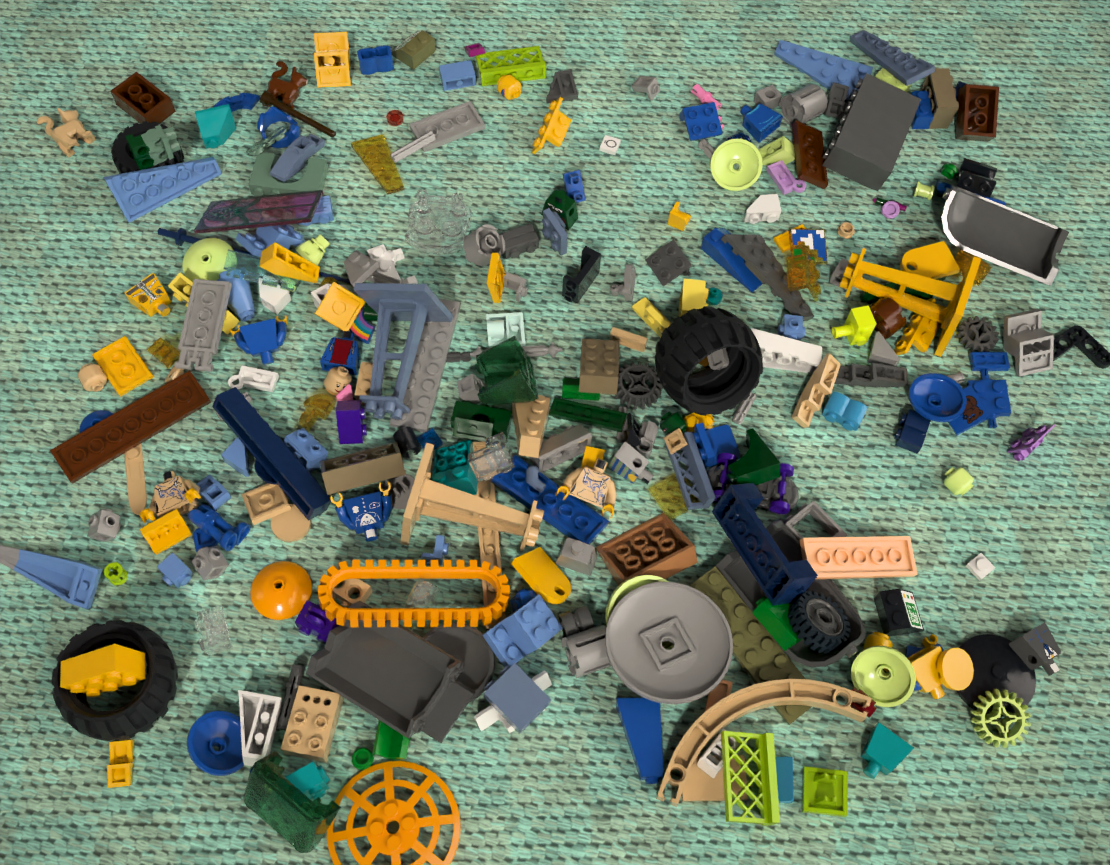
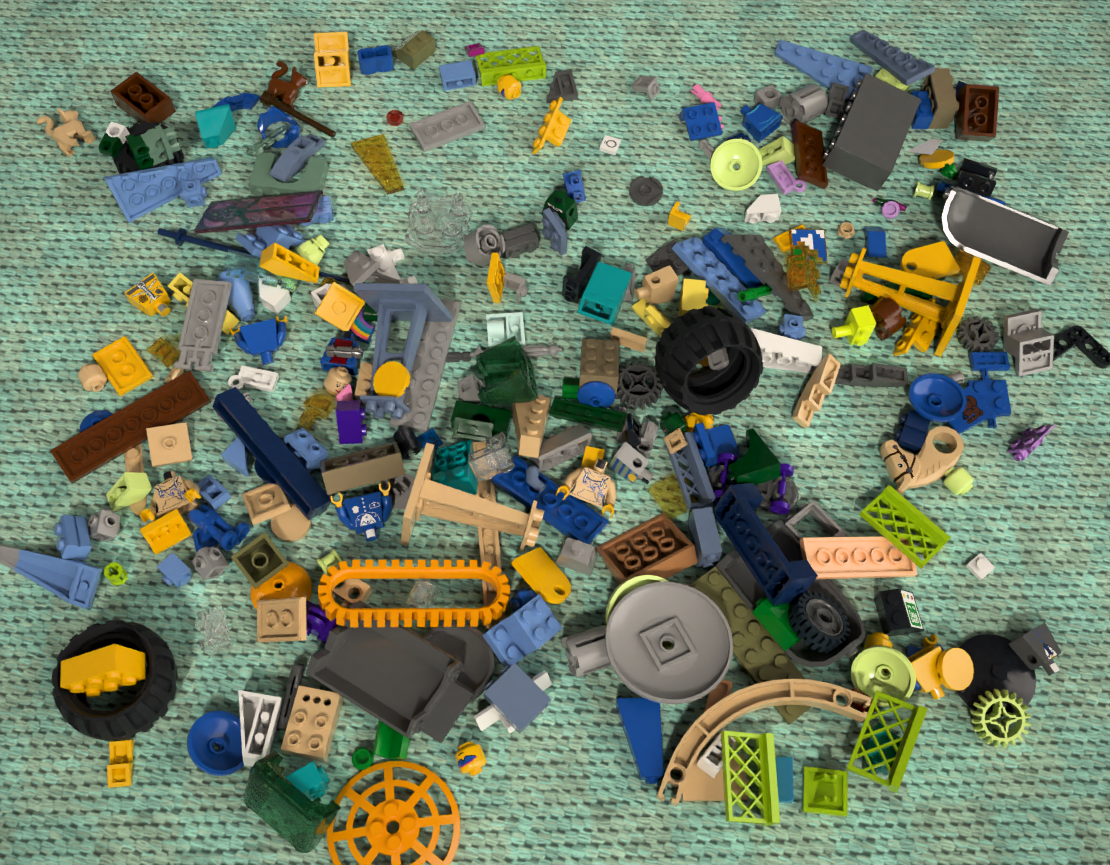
yellowish green dish [182,238,237,282] -> none
light grey axle [390,131,436,163] -> none
medium blue bracket [421,535,449,566] -> none
dark grey wheel [558,605,594,637] -> none
light grey axle [732,392,756,425] -> none
dark azure brick [822,392,868,431] -> none
light grey slope [867,331,900,366] -> none
none -> medium blue brick [54,515,92,560]
none -> leg [99,122,130,158]
none -> yellowish green slope [106,472,152,511]
none -> tan plate [146,422,193,467]
none -> medium blue brick [180,179,207,208]
none -> olive slope [231,532,289,589]
none -> tan tile [257,597,307,642]
none -> yellowish green bush [316,549,342,575]
none -> dark grey axle [326,345,363,359]
none -> yellow tile [373,361,410,398]
none -> yellow head [455,741,487,776]
none -> teal slope [577,261,633,325]
none -> blue dish [577,381,615,408]
none -> dark grey tile [629,176,663,206]
none -> tan torso [634,265,679,305]
none -> medium blue plate [672,237,767,324]
none -> sand blue brick [688,507,722,570]
none -> green axle [738,285,773,302]
none -> lime fence [846,690,928,794]
none -> lime fence [859,485,951,569]
none -> blue slope [863,226,887,258]
none -> tan animal [879,426,964,494]
none -> white sticker [907,139,943,155]
none -> yellow tile [919,149,954,169]

